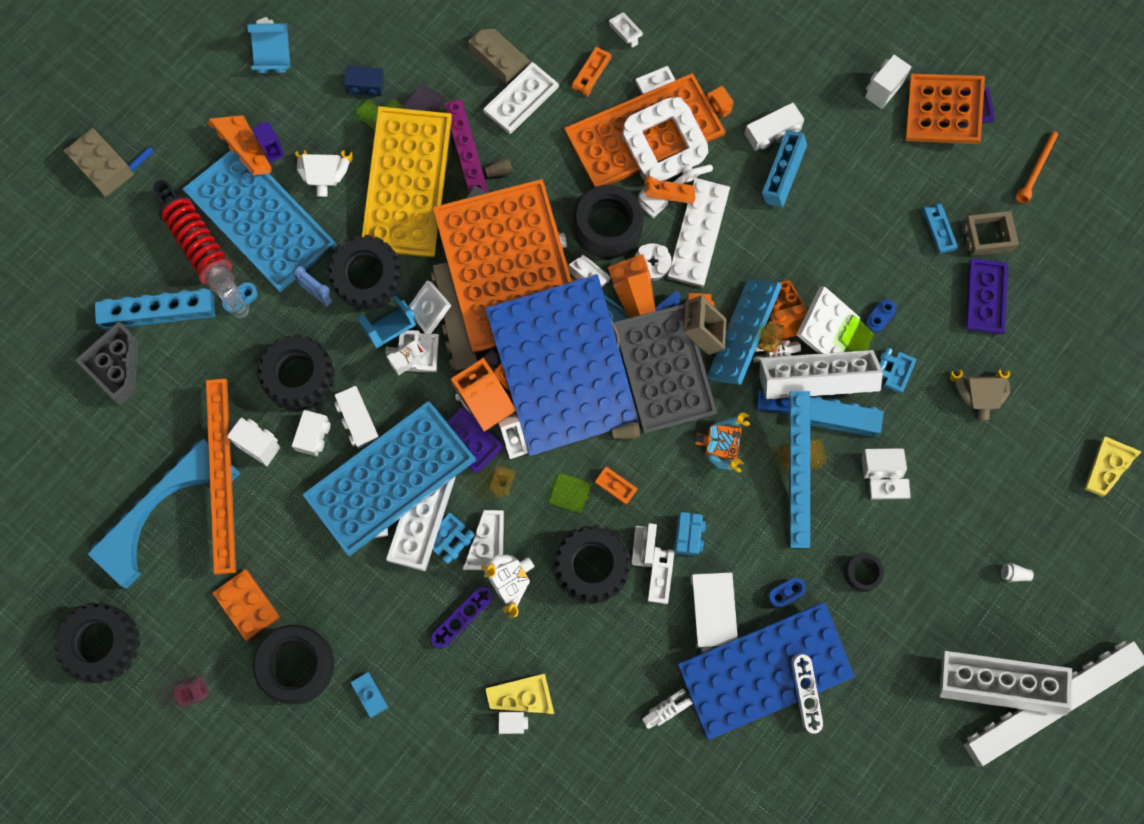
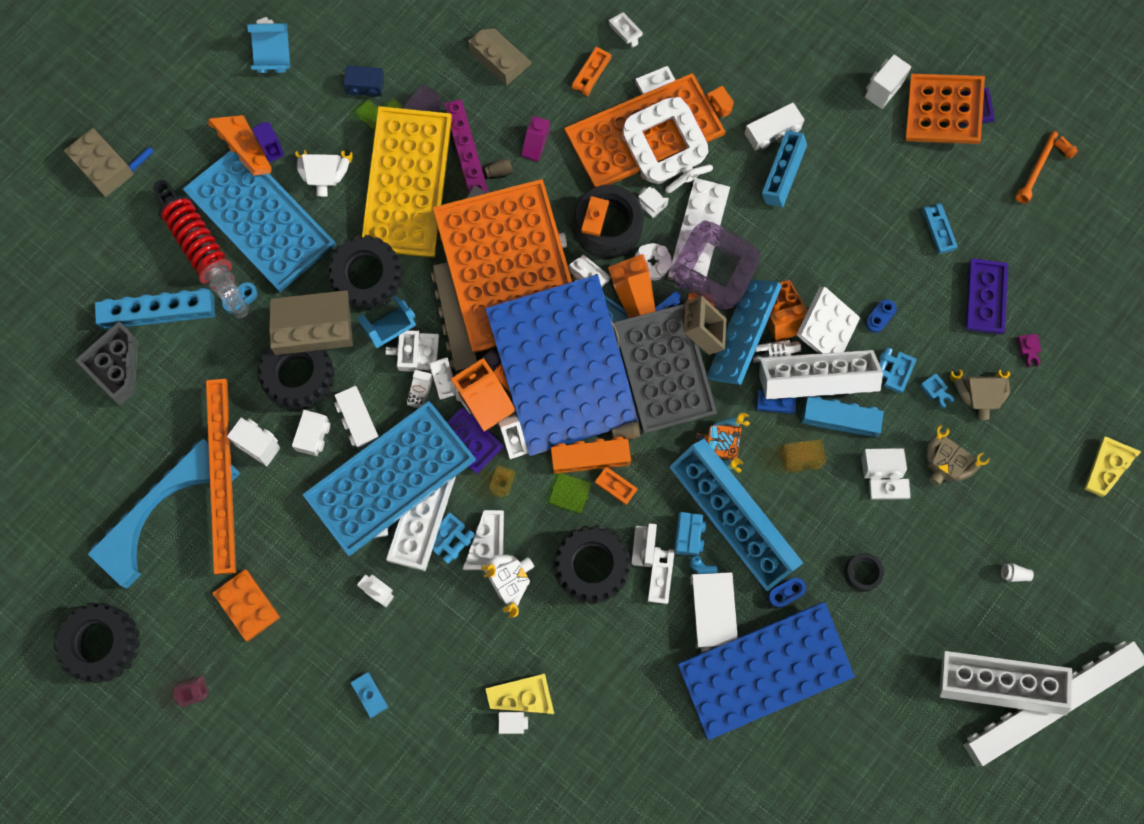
black tyre [253,624,335,705] -> none
medium blue plate [294,266,332,306] -> none
white leg [387,340,427,376] -> none
white plate [408,281,451,335] -> none
dark purple beam [431,587,493,649] -> none
white plate [484,62,559,134] -> none
white hinge [642,689,693,729] -> none
orange plate [644,176,696,204] -> none
clear yellow brick [758,321,784,354] -> none
dark azure plate [789,391,810,548] -> none
white beam [791,653,823,733] -> none
clear neon green piece [838,315,875,352] -> none
dark tan window [962,211,1019,257] -> none
none -> dark tan slope [269,290,353,355]
none -> white piece [357,575,394,607]
none -> white leg [407,370,433,408]
none -> white plate [429,357,458,399]
none -> magenta slope [521,116,550,162]
none -> orange brick [551,437,631,474]
none -> orange plate [581,196,609,237]
none -> dark azure brick [669,439,803,591]
none -> clear purple plate [671,220,760,310]
none -> dark azure arm [690,556,717,574]
none -> dark azure plate [920,374,954,409]
none -> dark tan torso [927,424,990,486]
none -> magenta plate [1017,334,1041,368]
none -> orange pin [1054,136,1078,159]

